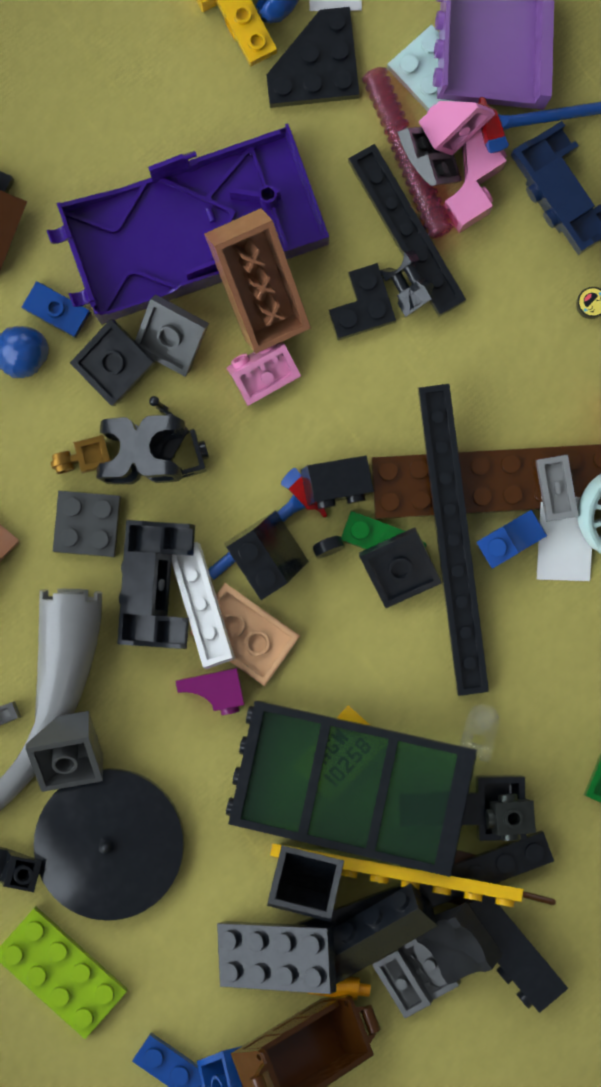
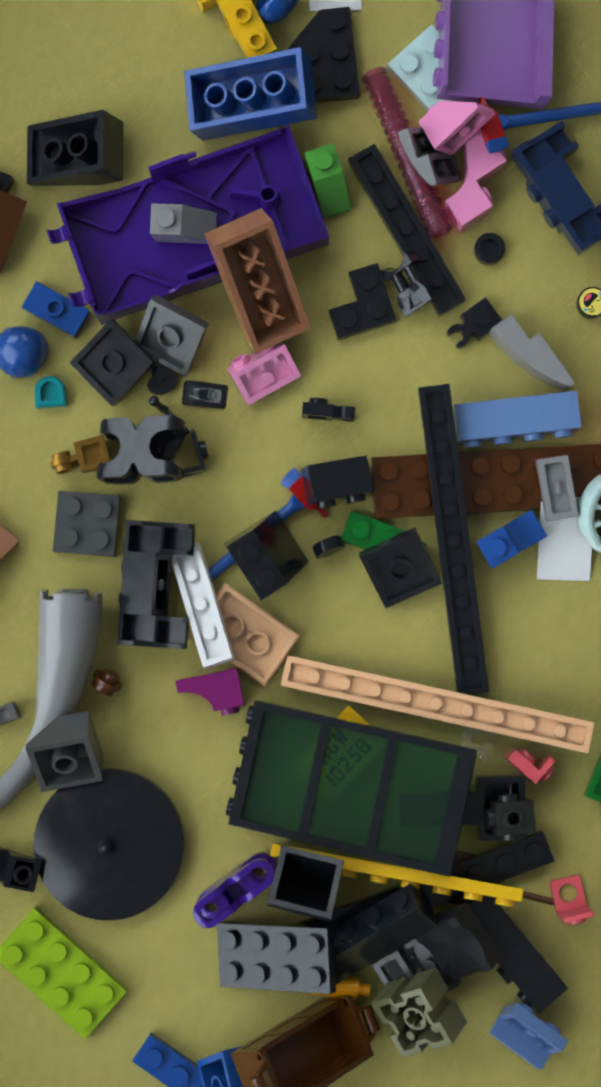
none -> black slope [27,110,124,186]
none -> teal tile [34,376,67,409]
none -> reddish brown plate [92,668,122,696]
none -> black piece [147,363,178,395]
none -> light grey slope [150,203,217,244]
none -> black sticker [182,381,228,409]
none -> blue brick [184,47,317,141]
none -> dark purple piece [193,852,276,928]
none -> light nougat plate [281,655,595,753]
none -> black plate [302,398,355,422]
none -> bright green slope [304,143,352,220]
none -> olive brick [371,968,467,1058]
none -> black plate [446,297,503,349]
none -> medium blue brick [453,391,581,449]
none -> black tile [474,233,505,265]
none -> light grey slope [488,314,575,391]
none -> medium blue bracket [489,1003,568,1070]
none -> coral bracket [503,748,556,784]
none -> coral bracket [550,875,594,925]

